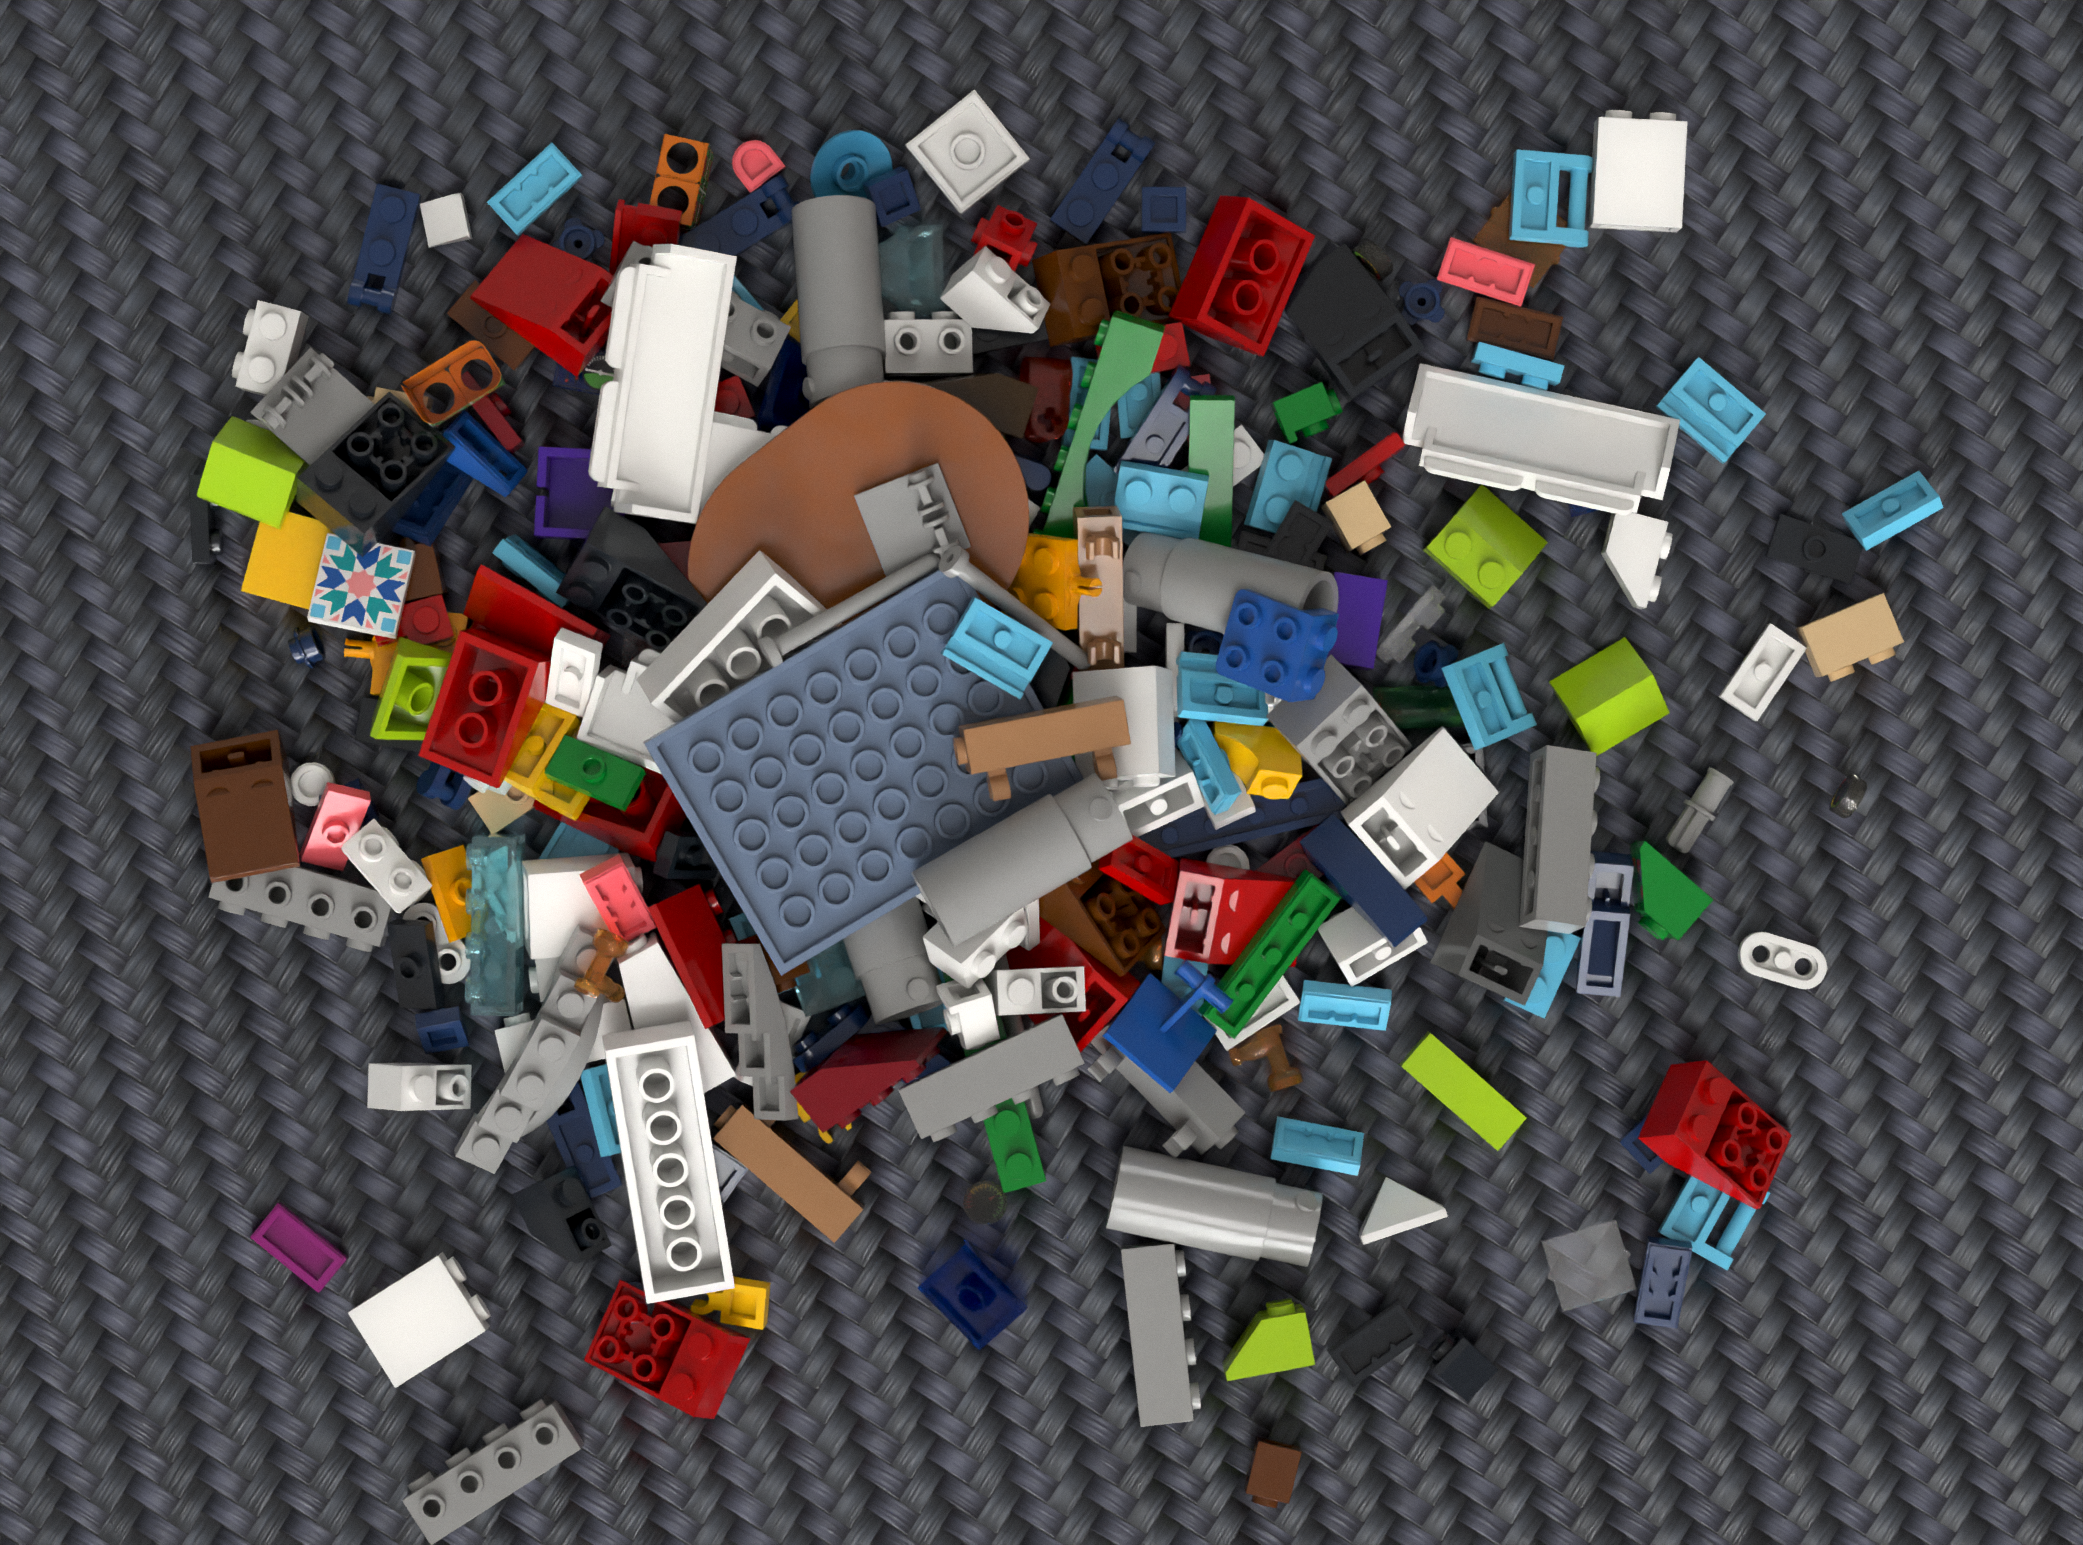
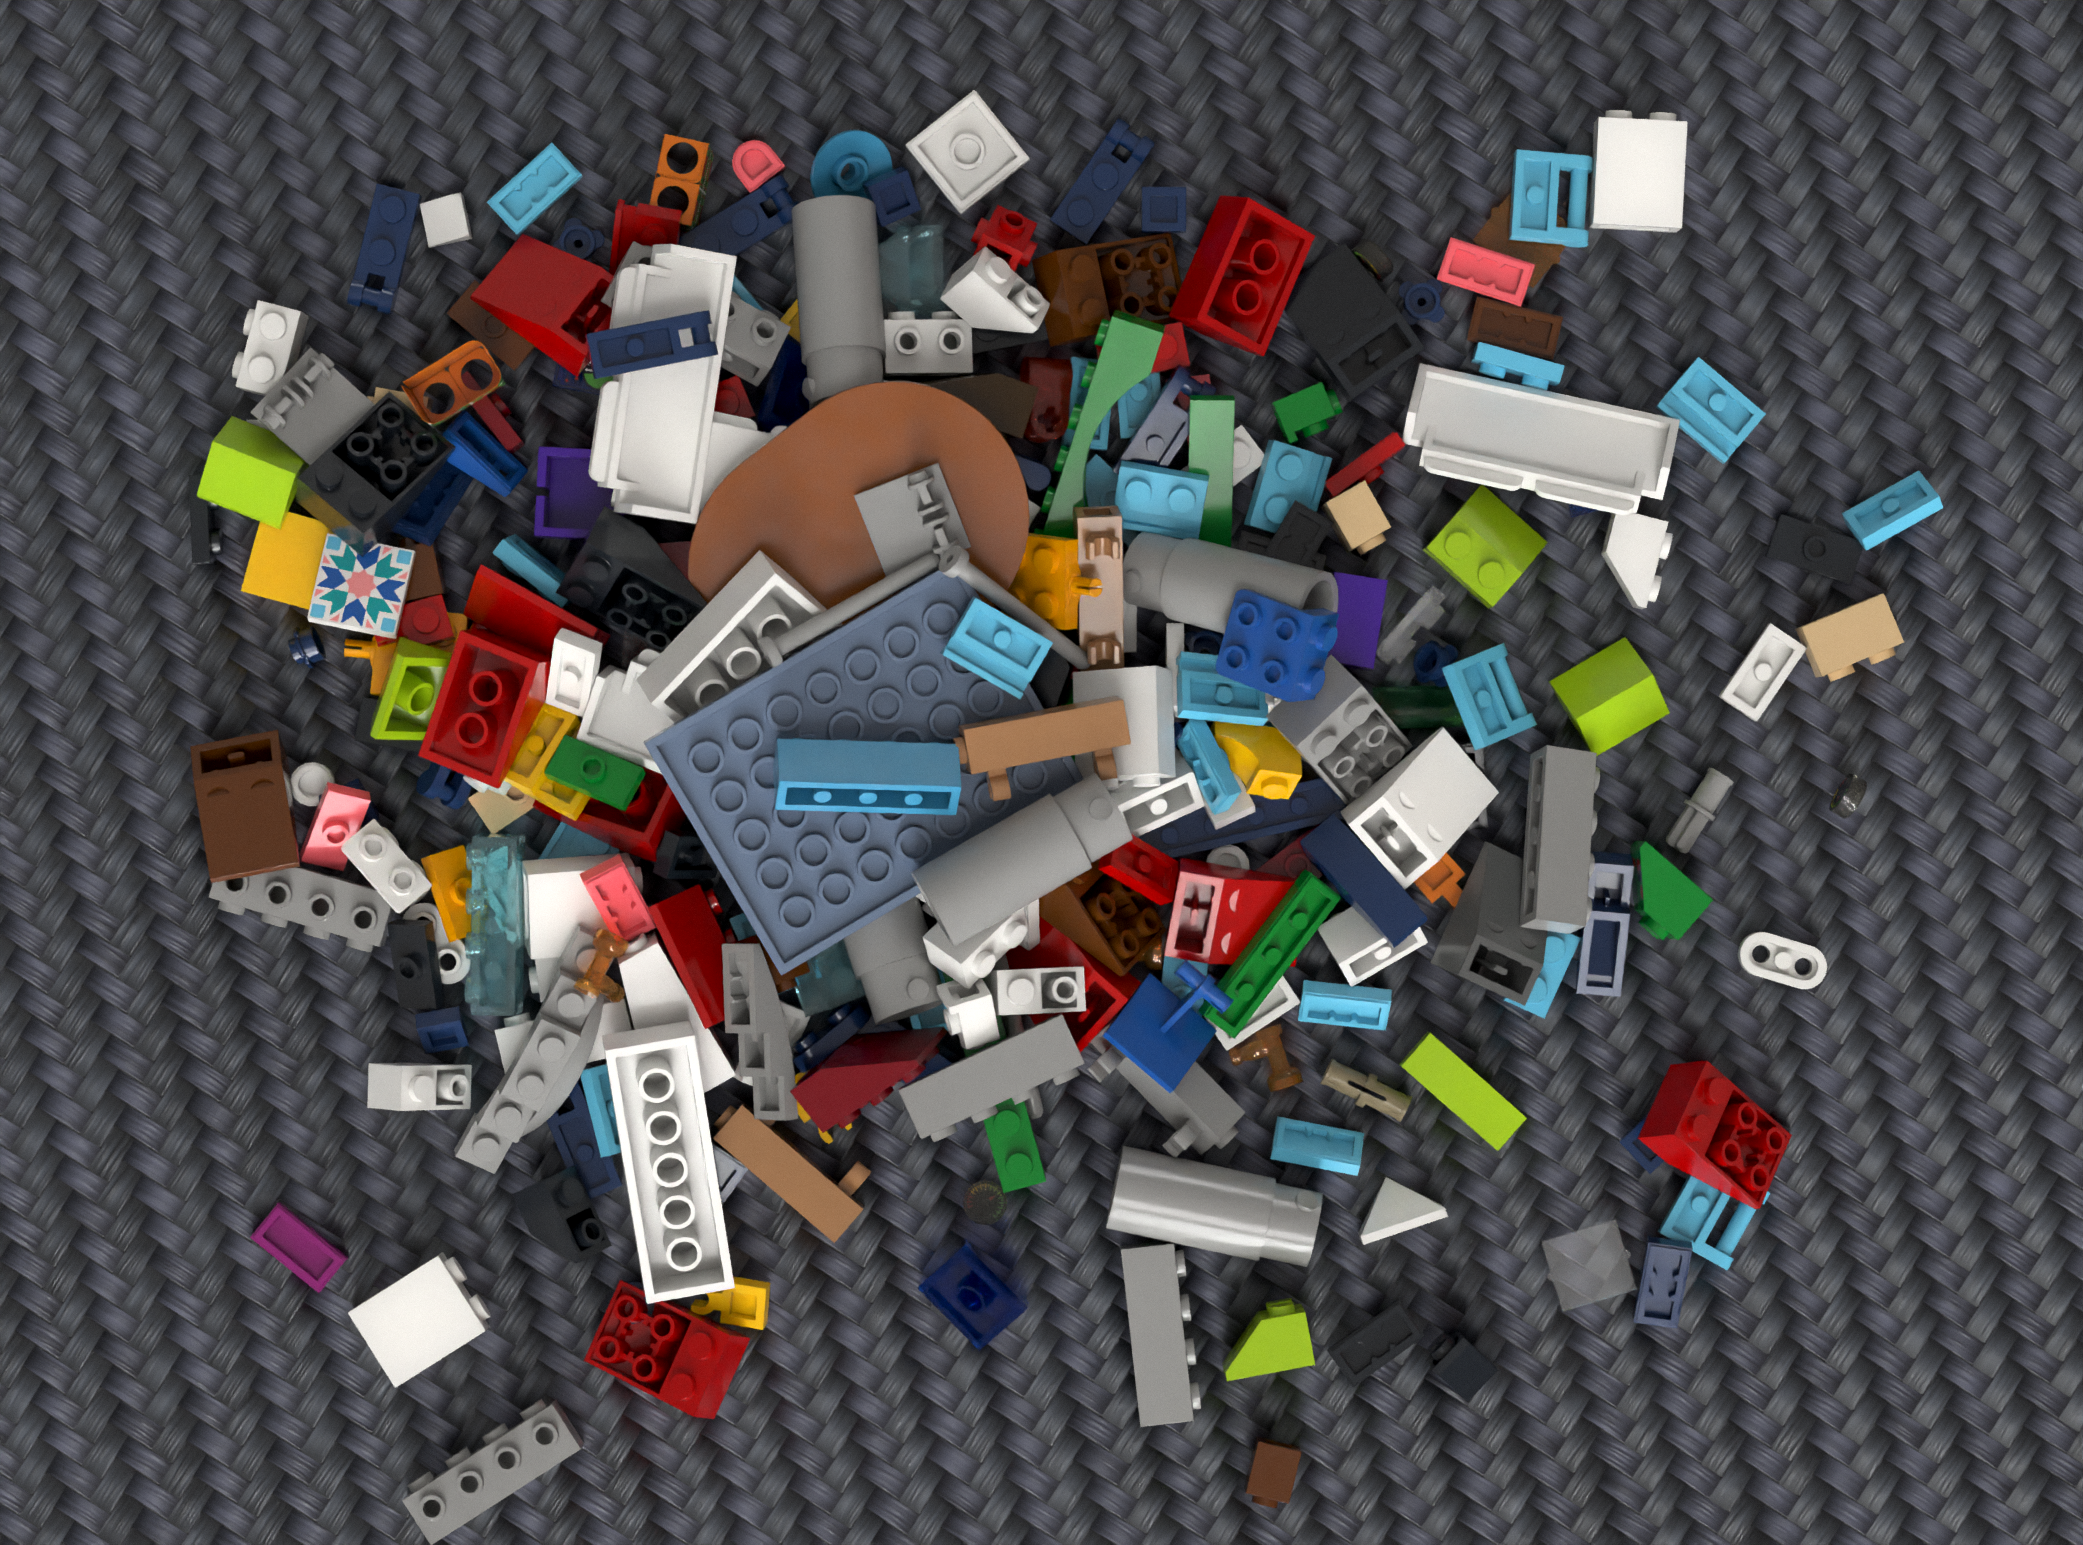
none -> dark blue plate [585,310,718,379]
none -> dark azure brick [773,738,962,815]
none -> dark tan pin [1320,1058,1412,1122]

